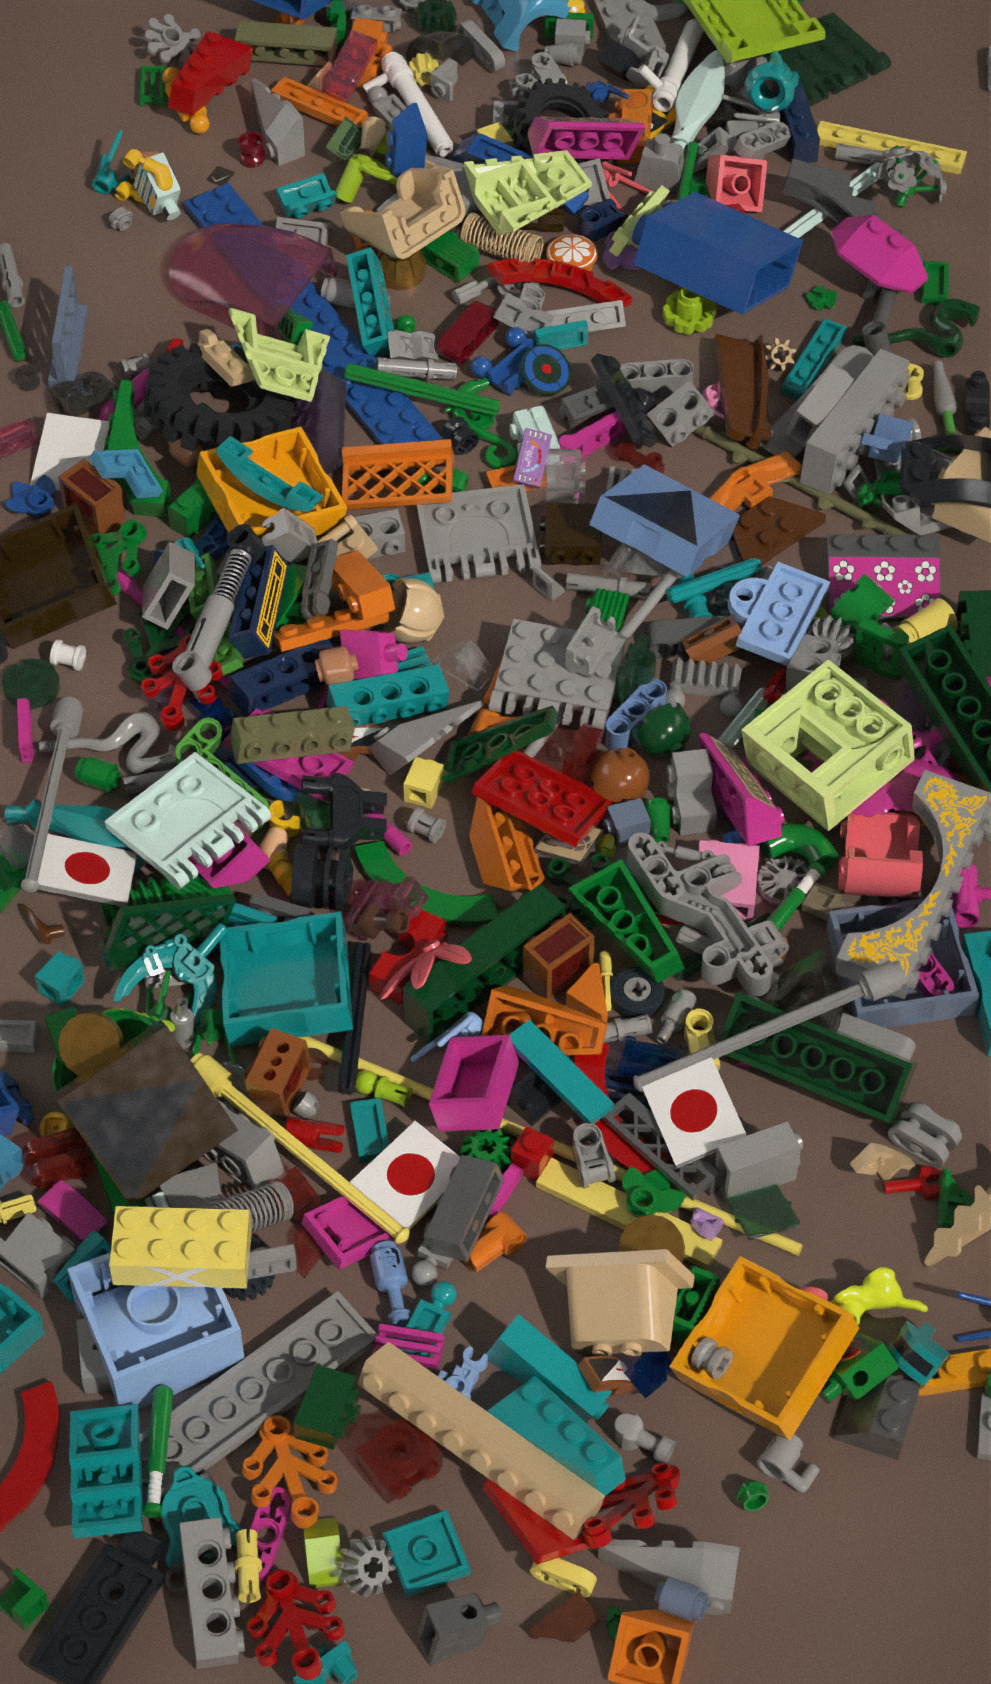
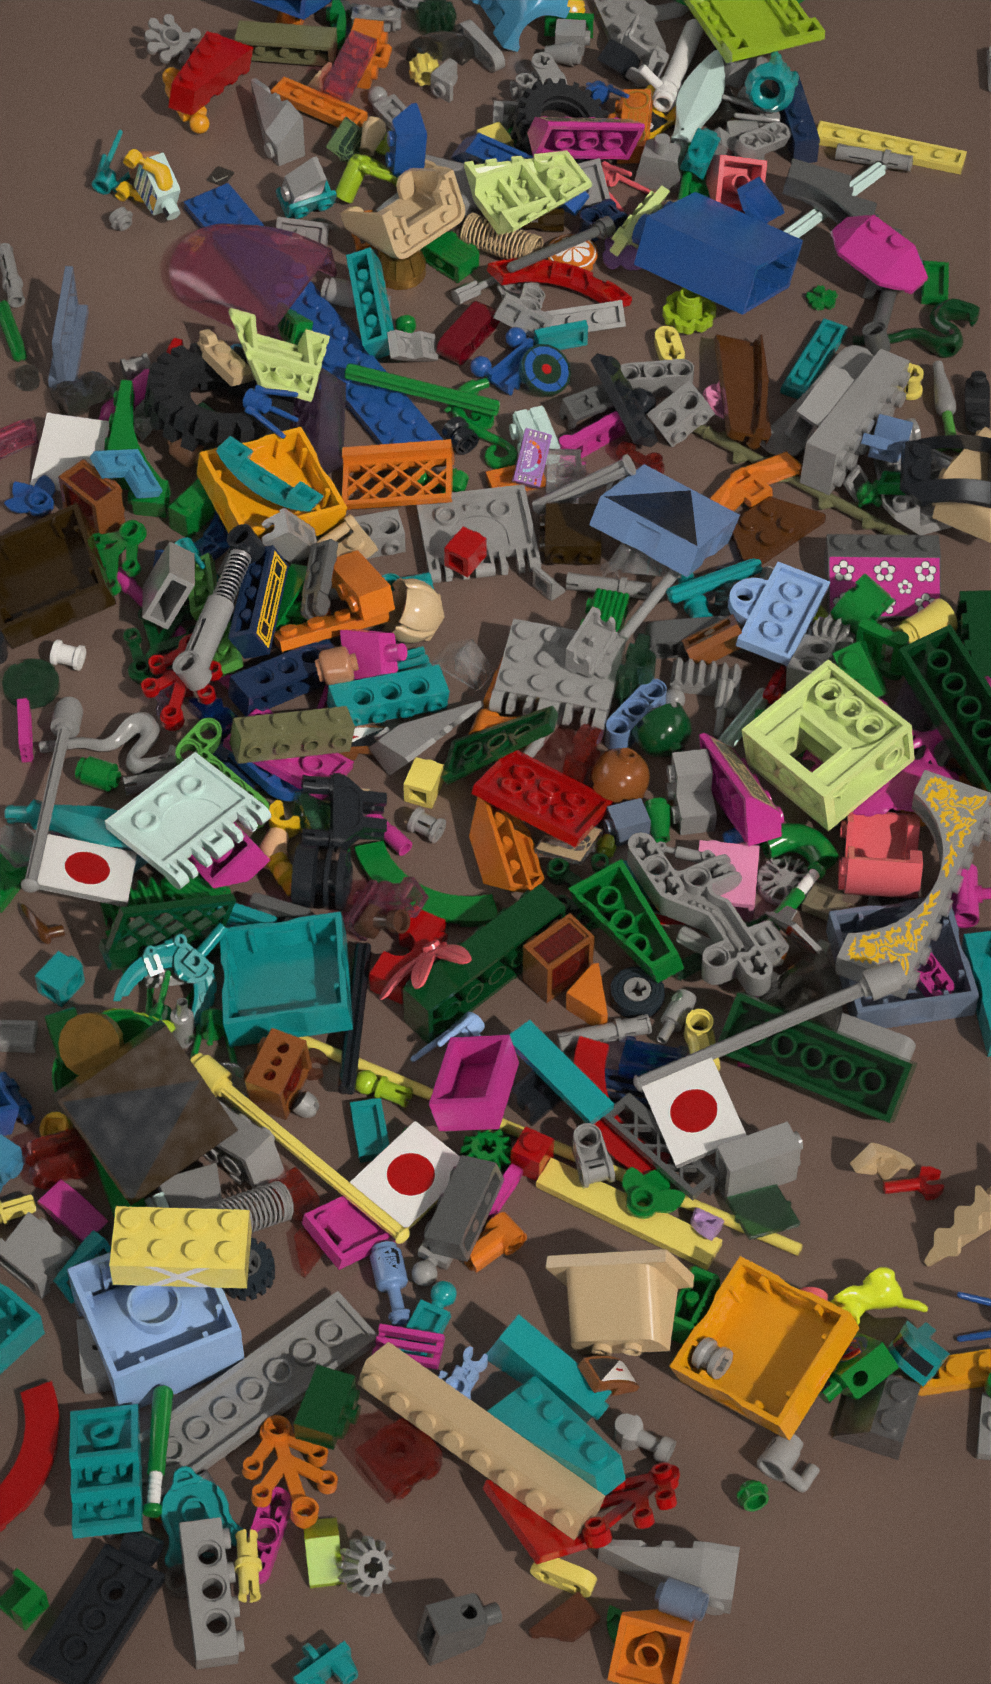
green tile [139,66,166,107] -> none
dark red wheel [238,132,265,168] -> none
red plant [247,1569,345,1680] -> none
light grey plate [248,1244,297,1279] -> none
red hinge [285,1117,345,1153] -> none
white cylinder [363,52,453,157] -> none
light grey pin [375,357,457,381] -> none
teal plate [382,1509,471,1598] -> none
orange wedge [481,985,608,1057] -> none
light yellow piece [599,950,614,1011] -> none
pearl gold piece [619,1215,686,1263] -> none
clear blue slope [624,1351,672,1399] -> none
clear green hinge [763,12,891,106] -> none
tan gear [764,337,796,371] -> none
light grey plant [877,145,947,207] -> none
light grey brick [888,1102,962,1168] -> none
green tile [937,1169,973,1228] -> none
none -> blue plant [243,385,299,439]
none -> light grey slope [280,156,327,204]
none -> red brick [444,526,487,578]
none -> dark grey piece [507,216,616,273]
none -> light grey axle [532,454,636,515]
none -> light yellow beam [654,326,685,360]
none -> teal hips [680,128,721,179]
none -> light grey axle [713,678,735,738]
none -> blue panel [737,177,785,224]
none -> light grey piece [765,906,832,965]
none -> green brick [832,641,890,698]

